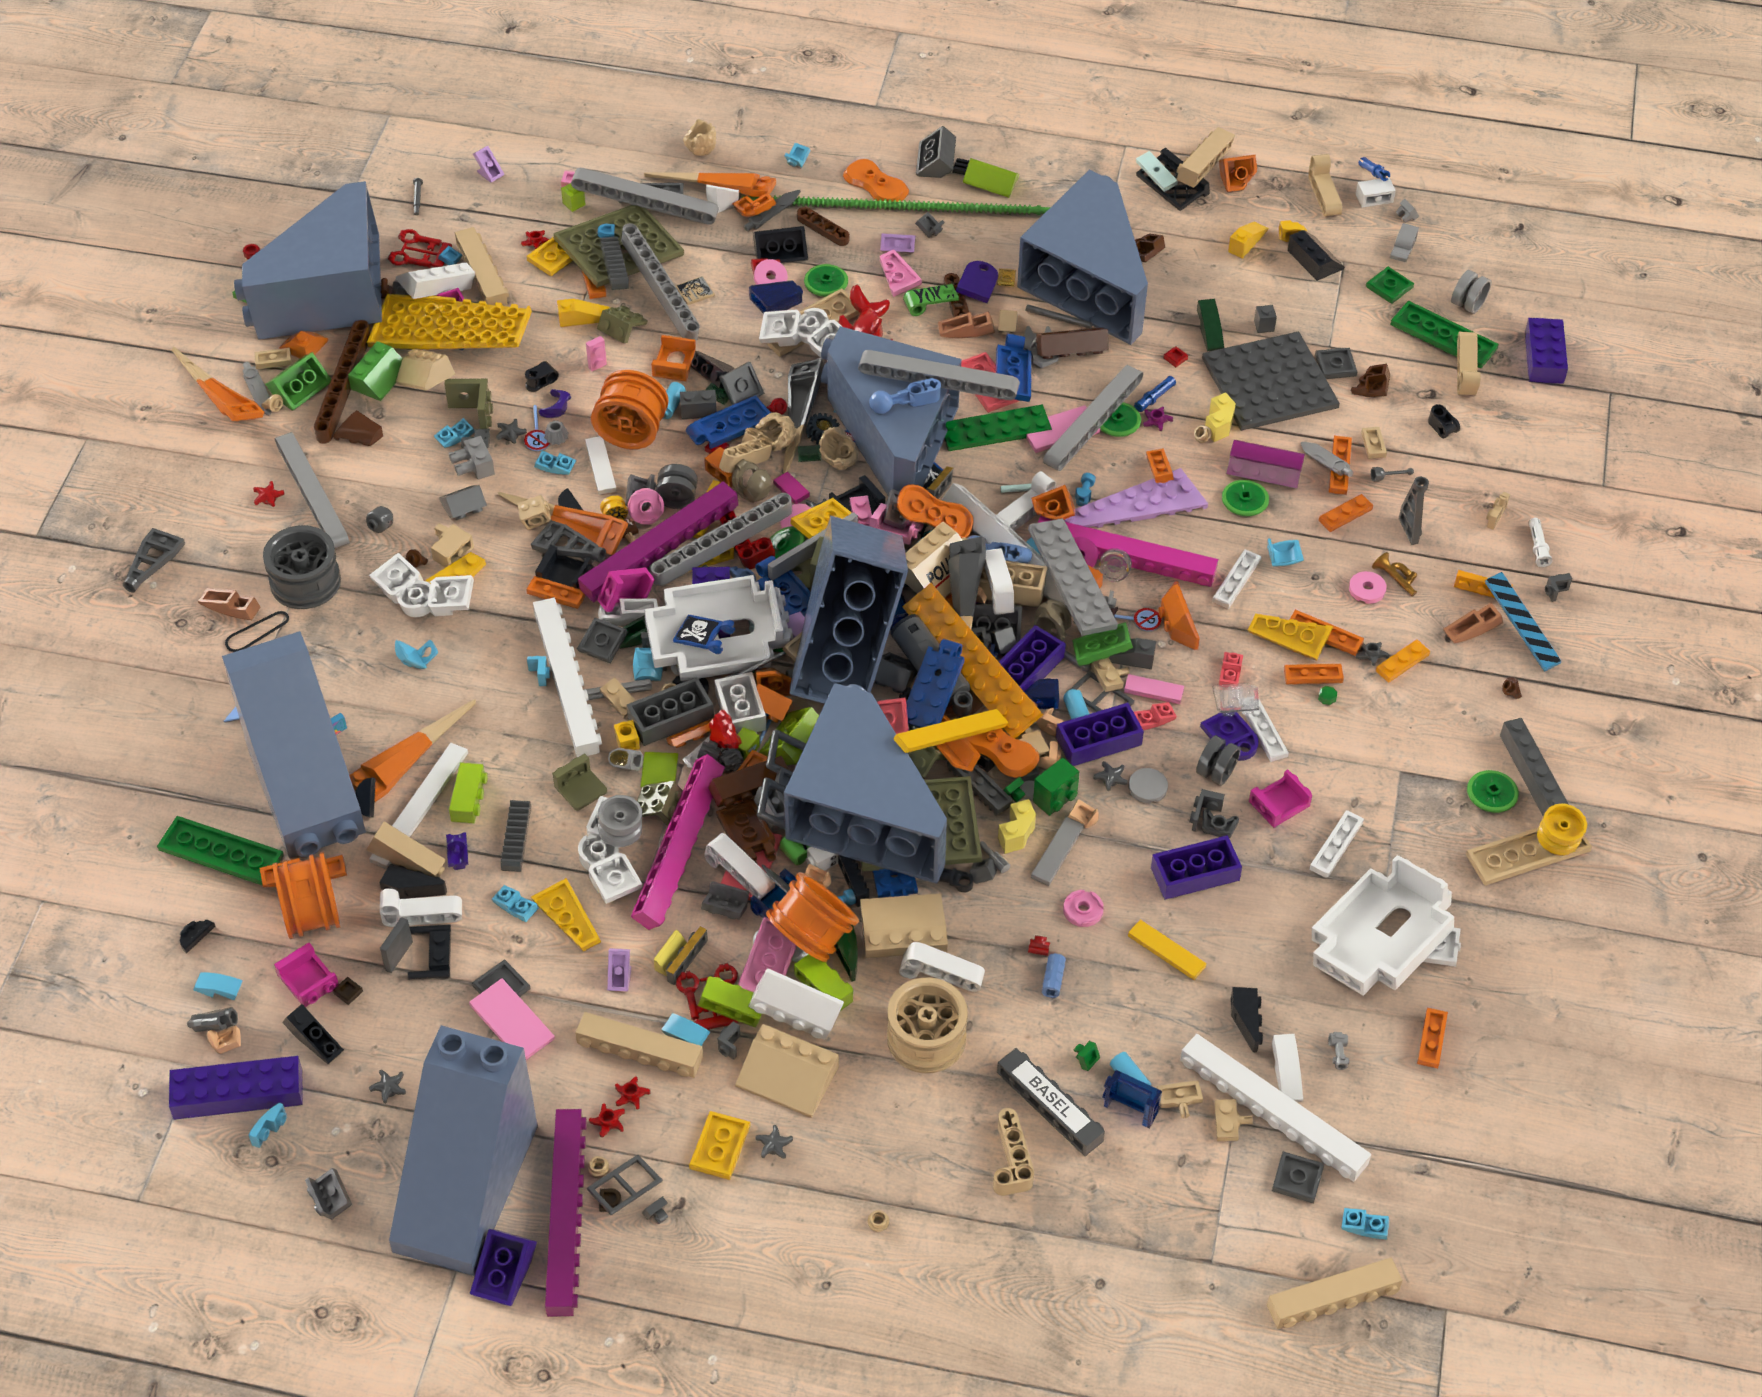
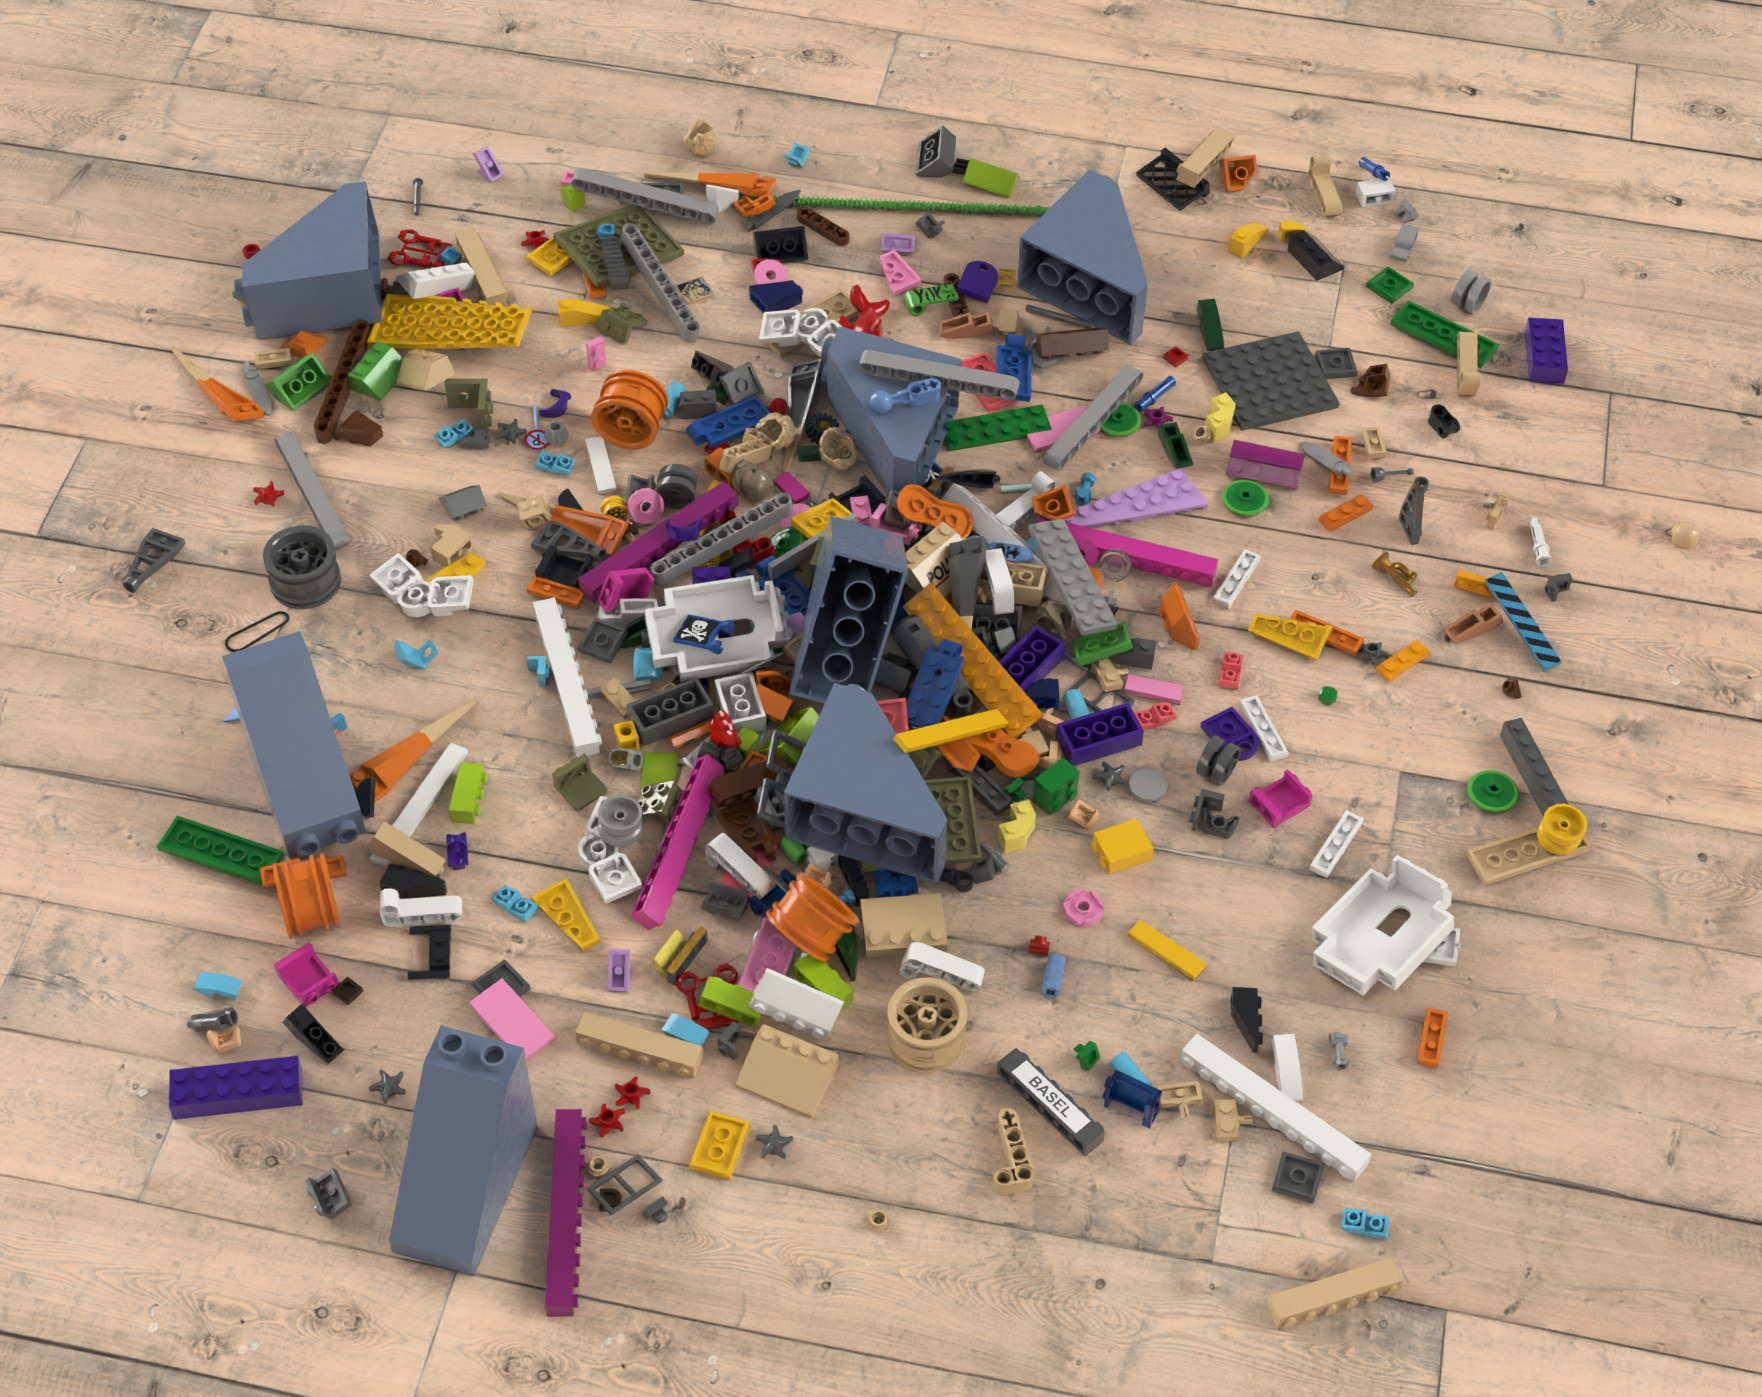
black tile [180,920,216,954] -> none
nougat slope [198,588,261,621] -> none
medium azure slope [249,1103,287,1148] -> none
tan plate [262,394,283,412] -> none
dark grey head [366,506,393,533] -> none
dark grey tile [380,917,413,973] -> none
light grey brick [449,436,495,480] -> none
dark purple slope [470,1229,537,1306] -> none
dark grey gear [501,800,531,872] -> none
black piece [525,361,559,392] -> none
orange panel [651,335,696,382] -> none
green wheel [804,264,848,297] -> none
orange plate [843,159,909,202] -> none
light grey tile [1031,817,1084,886] -> none
piece [1115,608,1162,631] -> none
reddish brown slope [1135,233,1166,263] -> none
light aqua tile [1136,151,1178,192] -> none
orange plate [1146,448,1174,483] -> none
dark purple brick [1151,835,1242,900] -> none
clear slope [1212,683,1259,716] -> none
dark grey brick [1254,305,1277,333] -> none
medium azure piece [1267,538,1304,567] -> none
orange plate [1284,664,1344,684] -> none
bright pink tile [1349,571,1387,604] -> none
none -> dark purple helmet [666,517,702,542]
none -> black slope [719,547,755,577]
none -> black piece [936,469,1000,489]
none -> yellow brick [1091,818,1154,874]
none -> dark green slope [1157,422,1193,469]
none -> tan hair [1671,521,1700,548]

